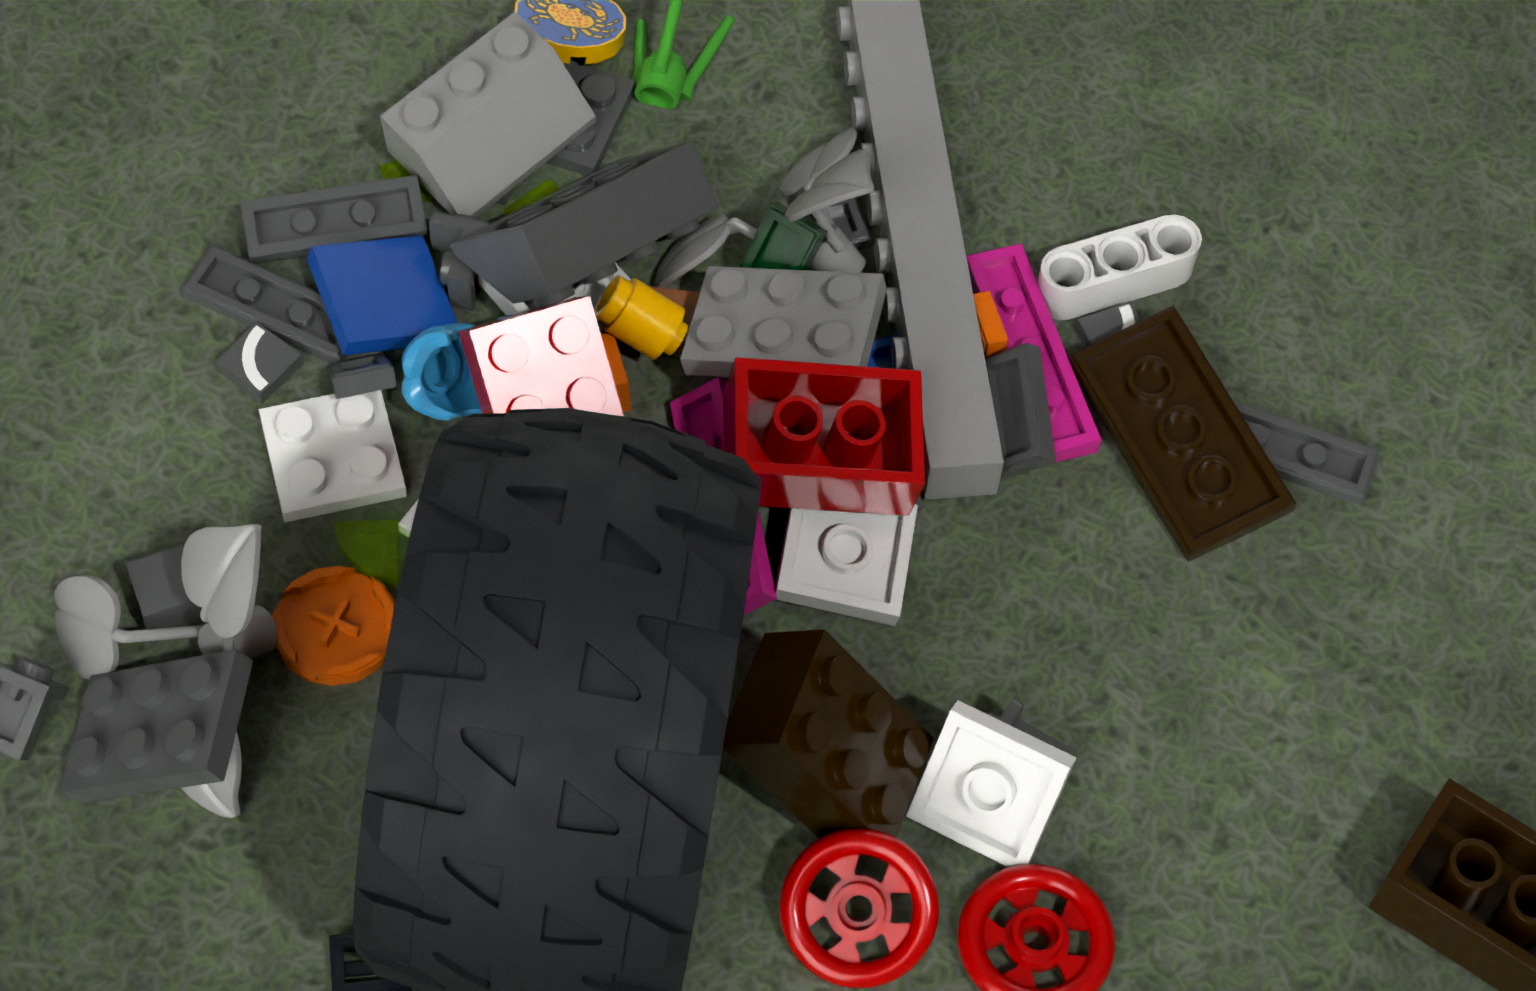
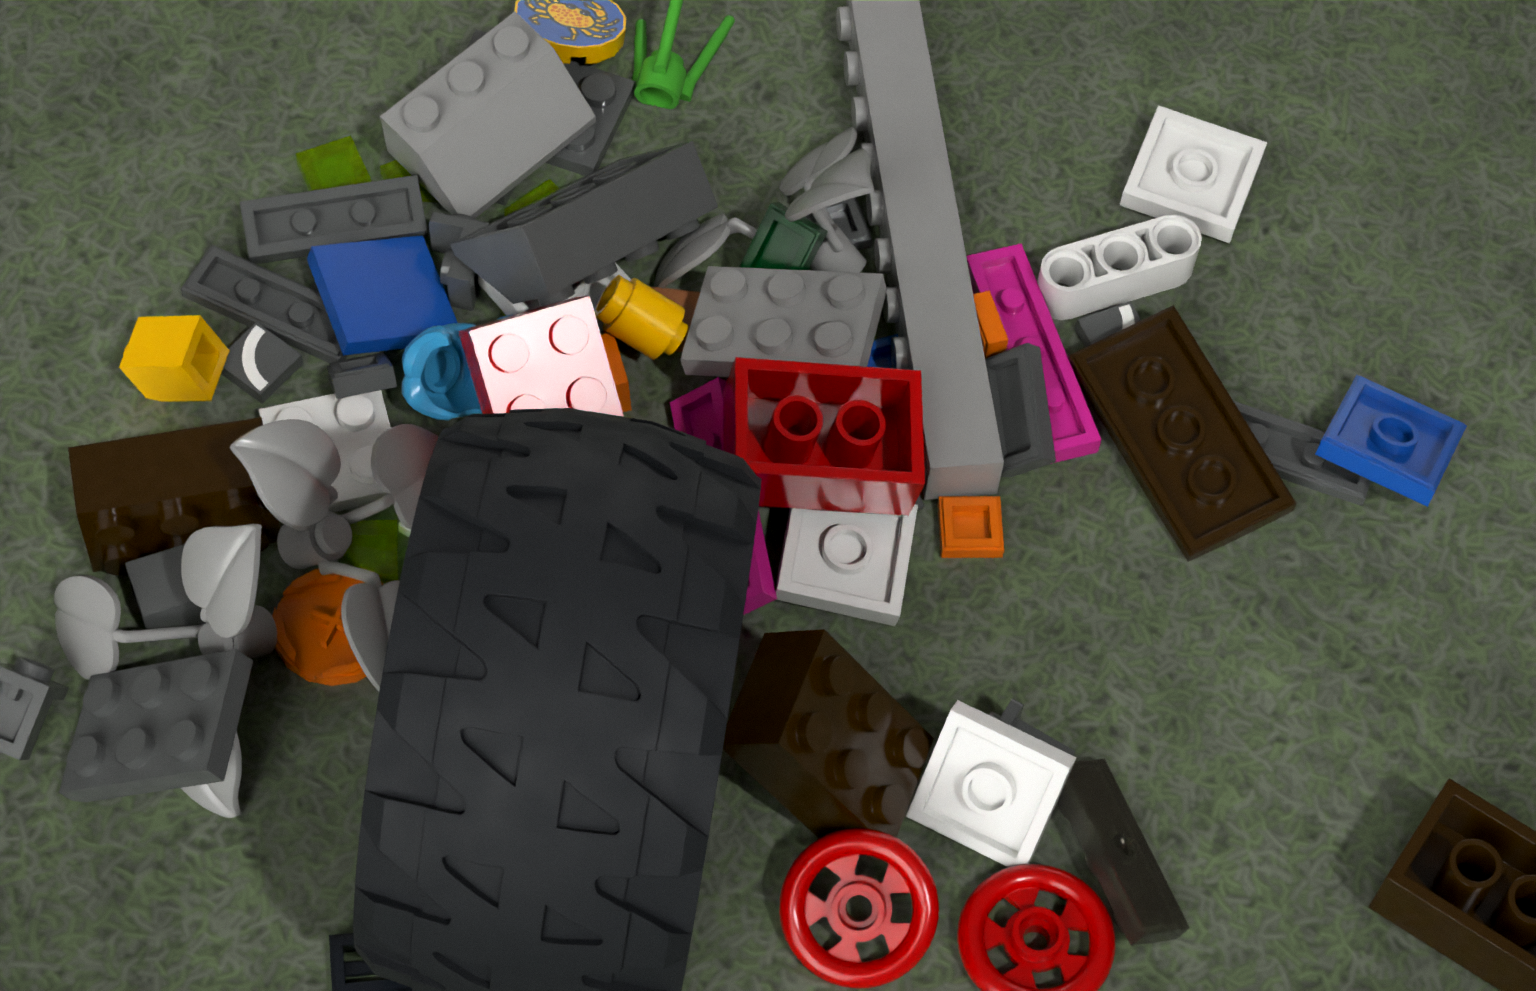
none -> dark brown brick [68,417,280,575]
none -> yellow brick [119,315,230,402]
none -> light grey plant [230,419,439,692]
none -> clear neon green tile [296,135,372,191]
none -> orange tile [937,496,1004,558]
none -> clear smoke tile [1058,759,1190,946]
none -> white plate [1120,105,1267,243]
none -> blue tile [1315,375,1467,507]

